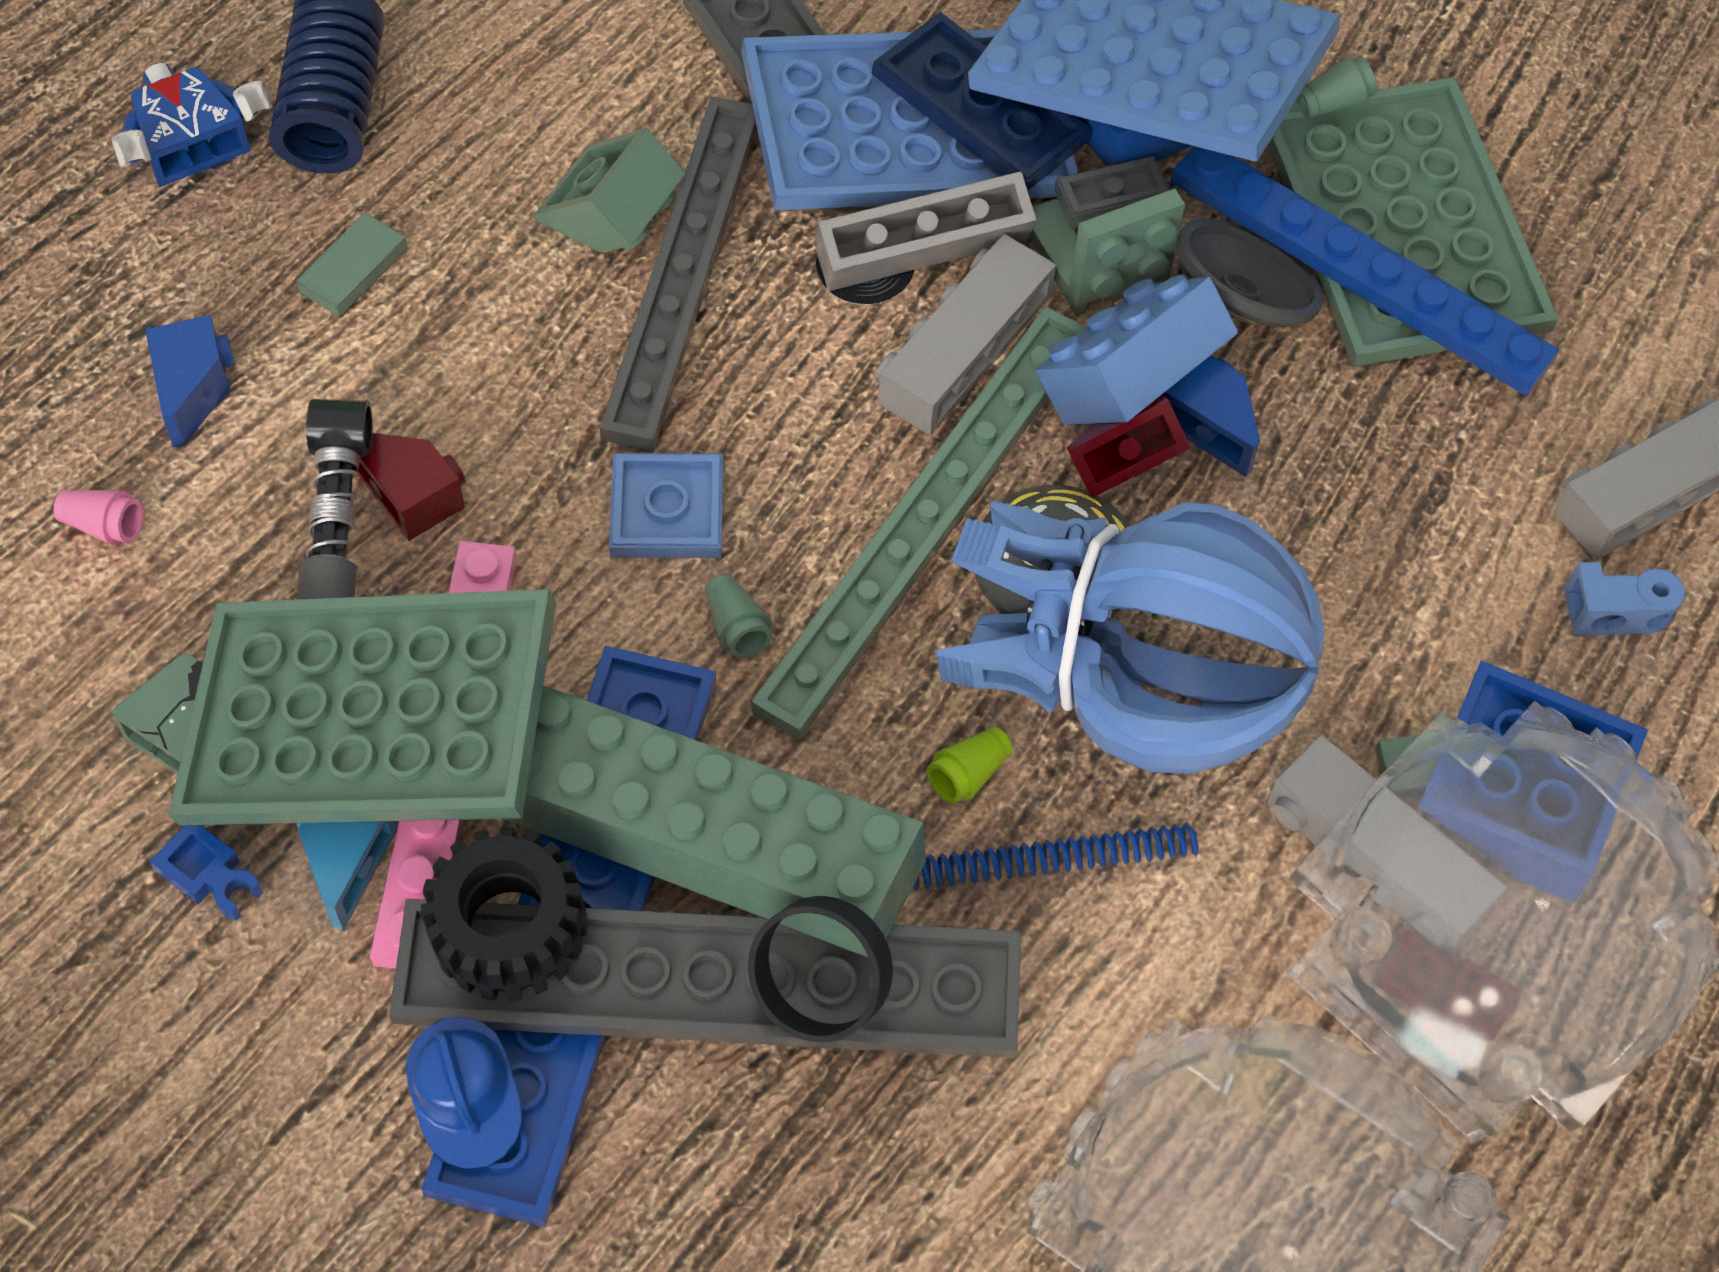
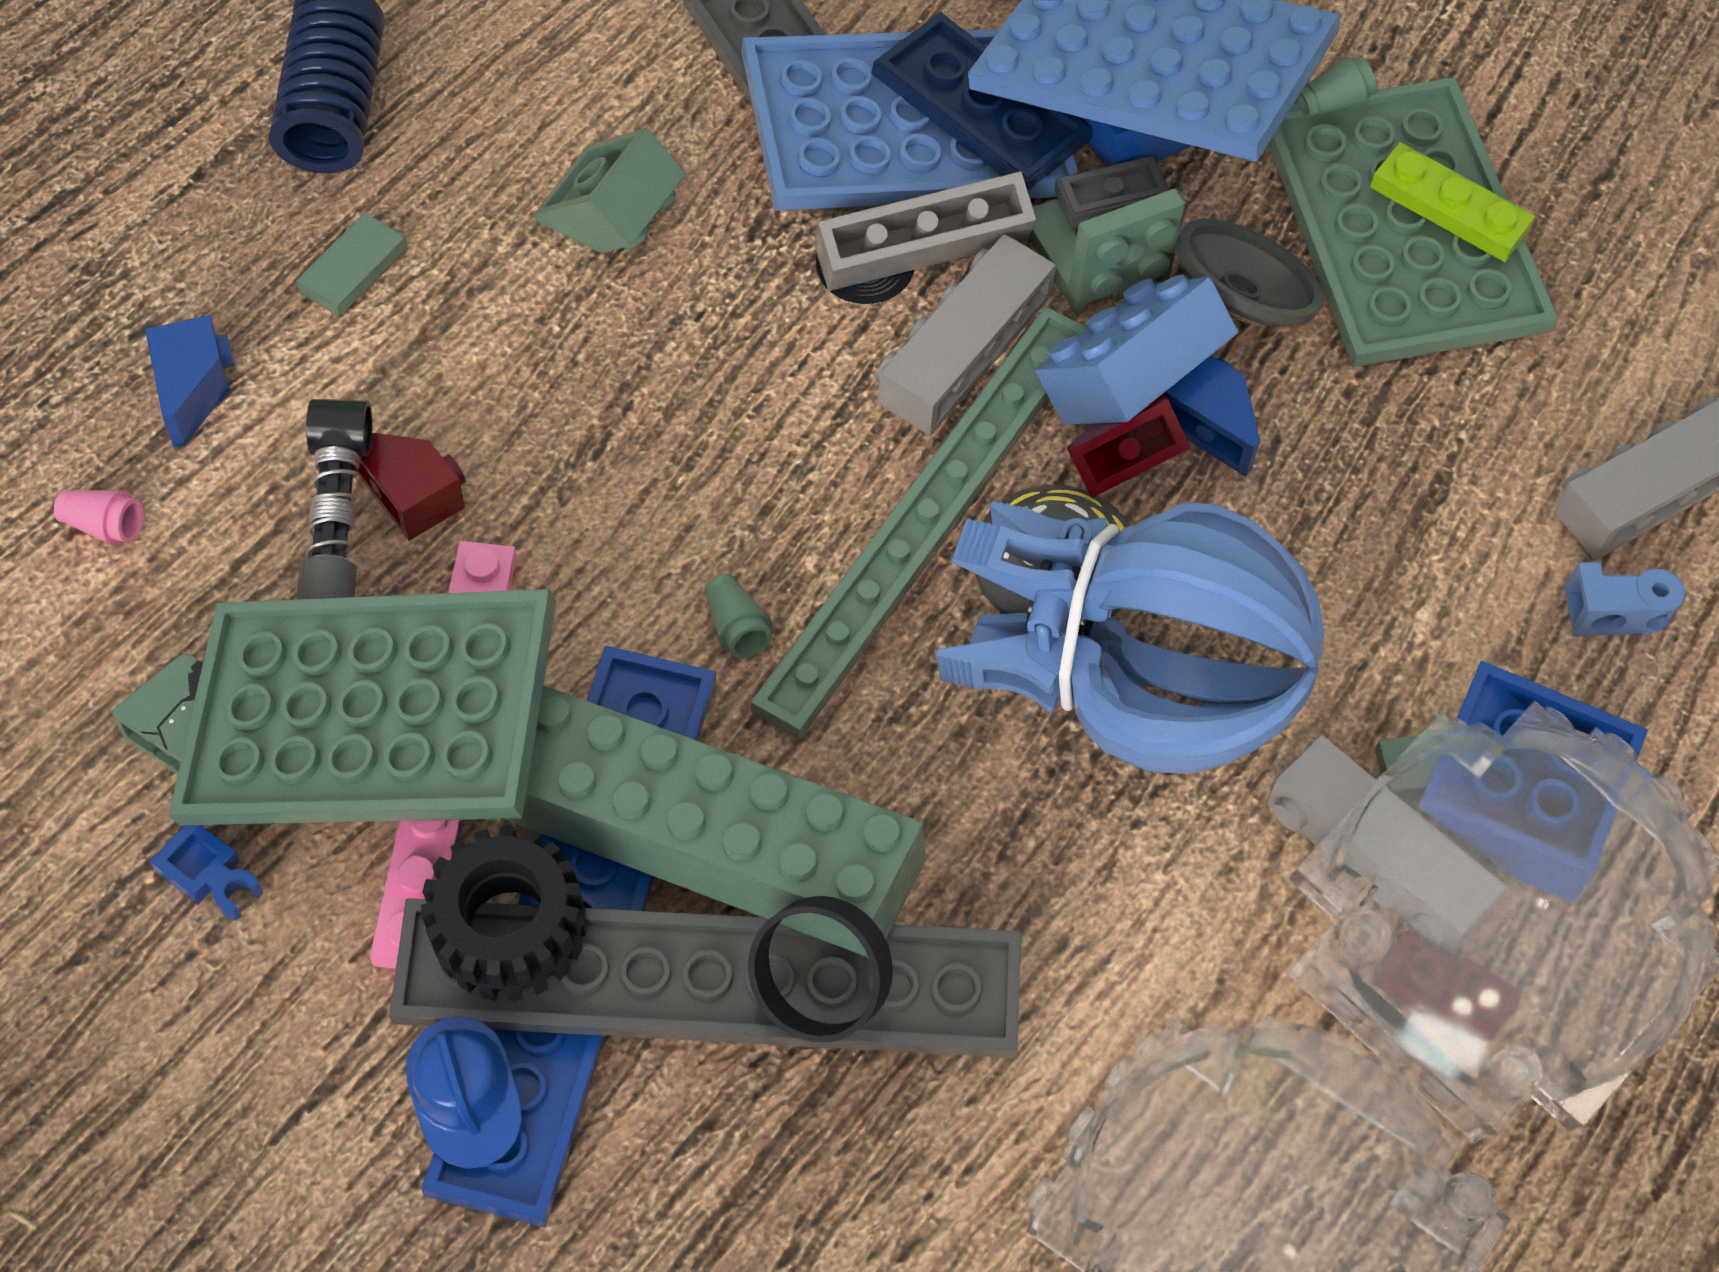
blue torso [111,63,273,187] -> none
dark azure slope [297,821,397,931] -> none
dark grey plate [600,96,757,451] -> none
medium blue tile [609,453,723,558] -> none
blue piece [913,822,1199,891] -> none
lime cone [927,726,1013,804] -> none
blue plate [1170,146,1560,397] -> none
none -> lime plate [1370,142,1536,262]

